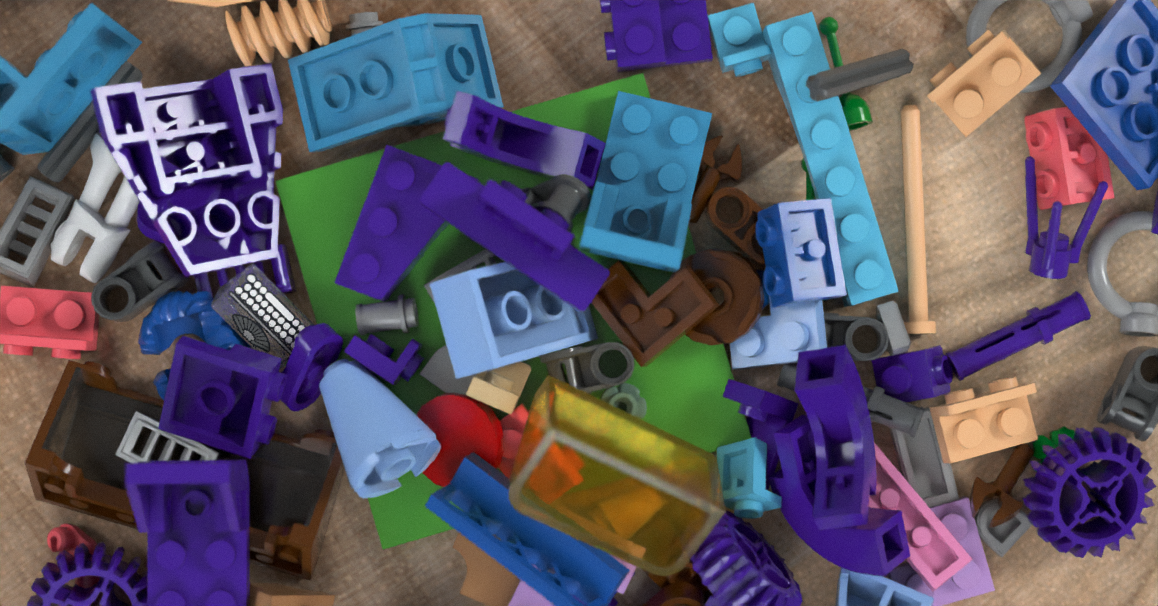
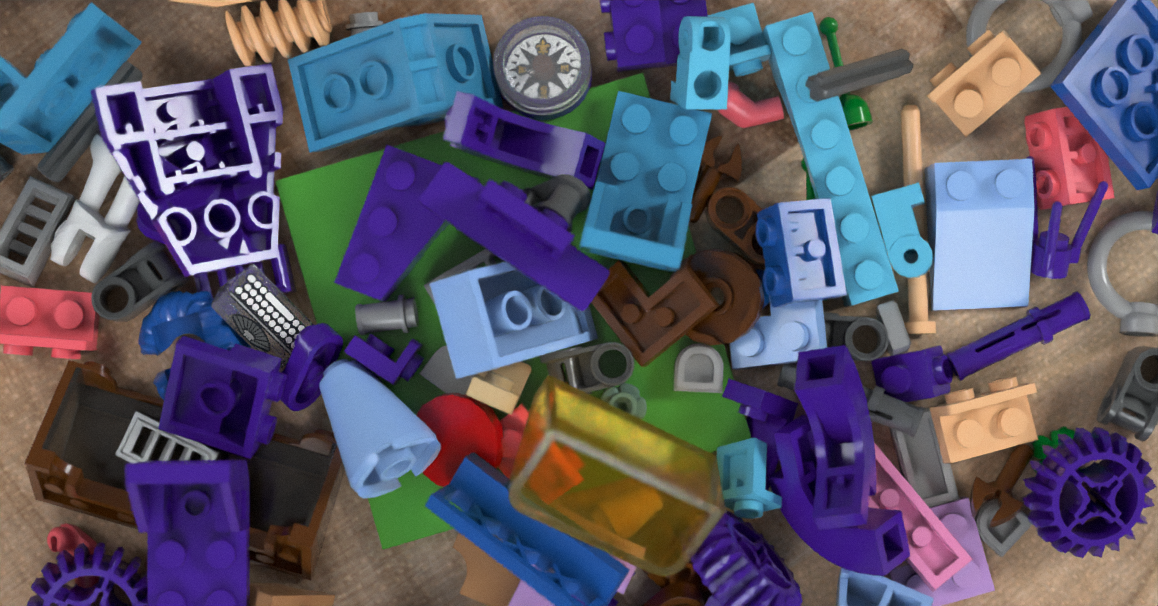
none -> clear piece [493,16,592,120]
none -> medium azure leg [670,16,730,109]
none -> light grey tile [673,344,723,393]
none -> coral arm [717,82,784,128]
none -> medium azure leg [871,183,933,279]
none -> light blue slope [924,159,1034,311]

